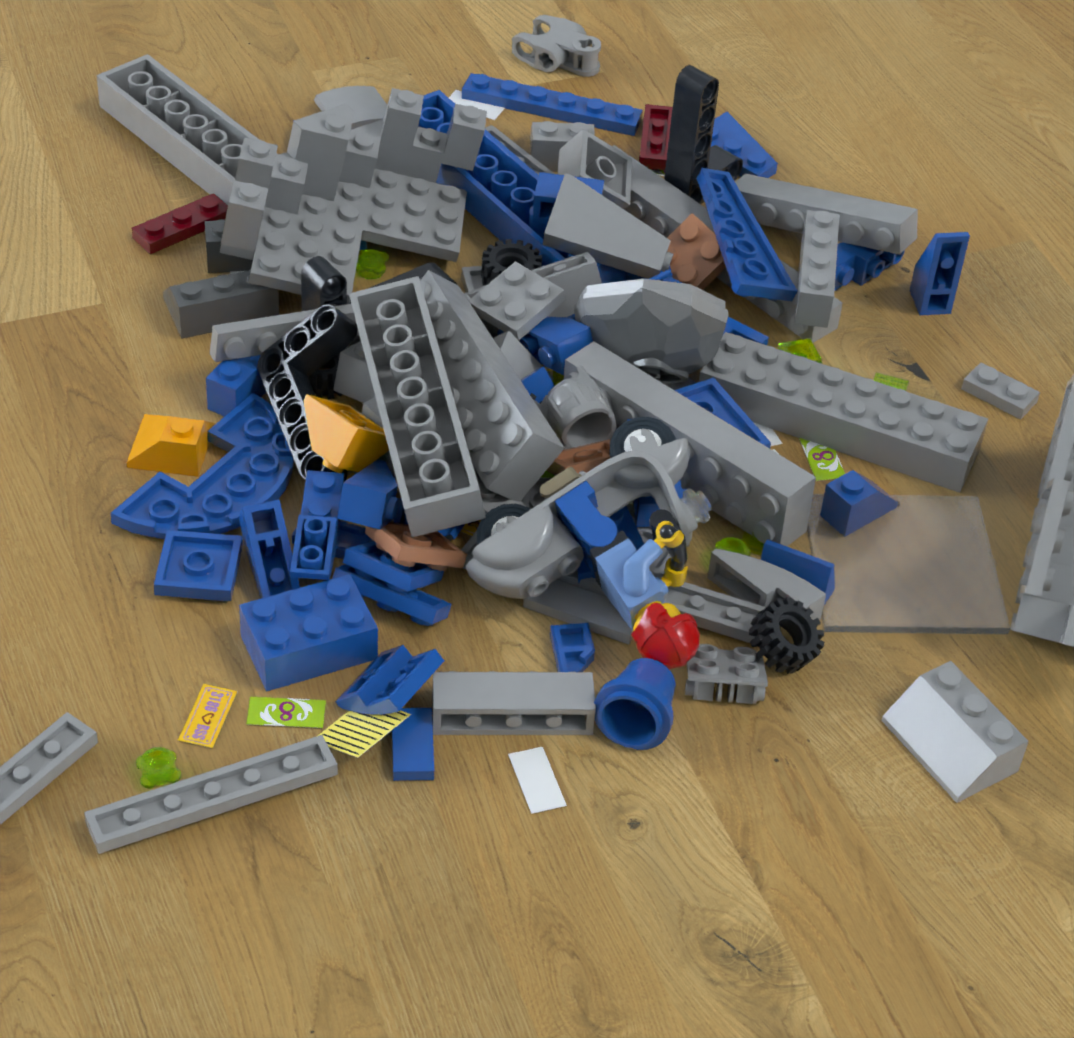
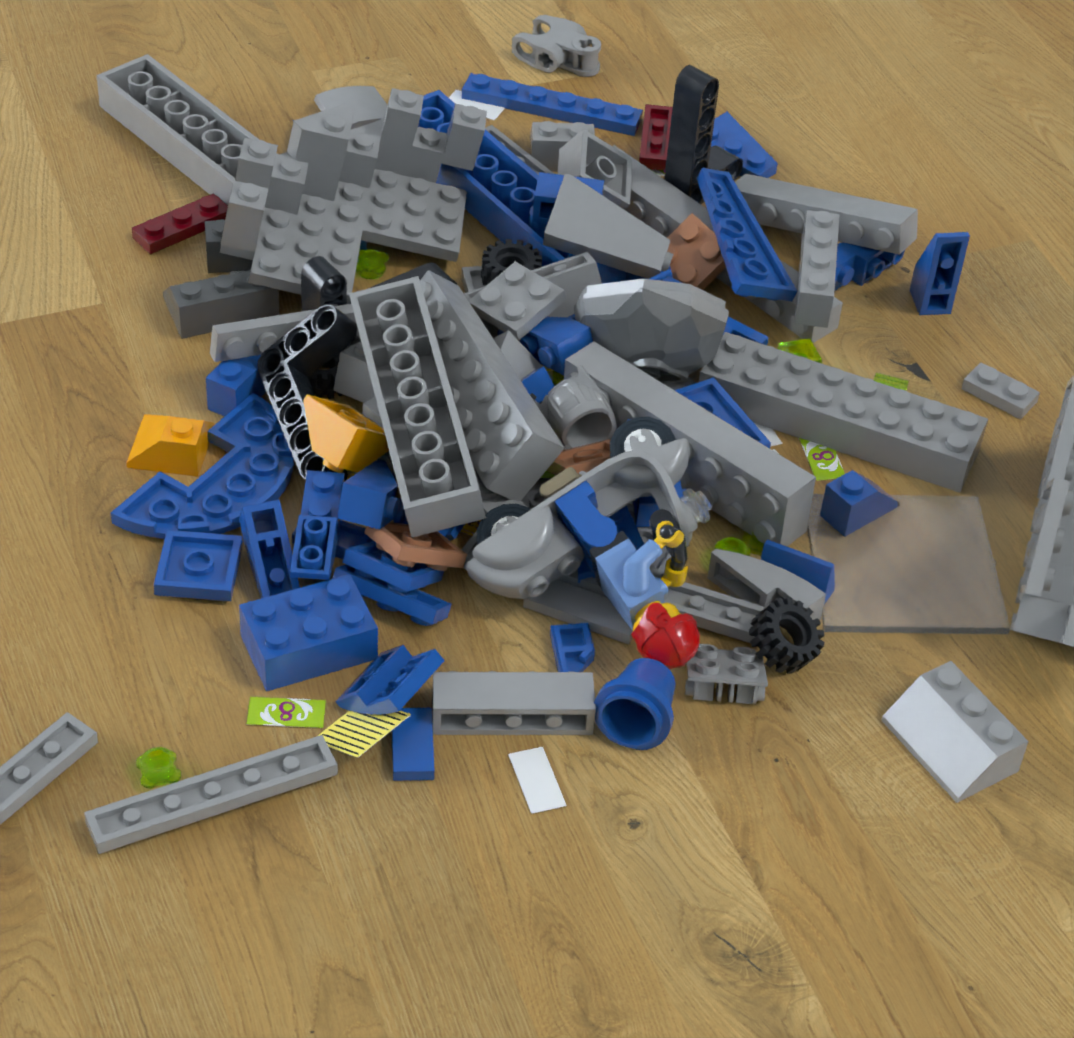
yellow sticker [178,684,238,748] -> none

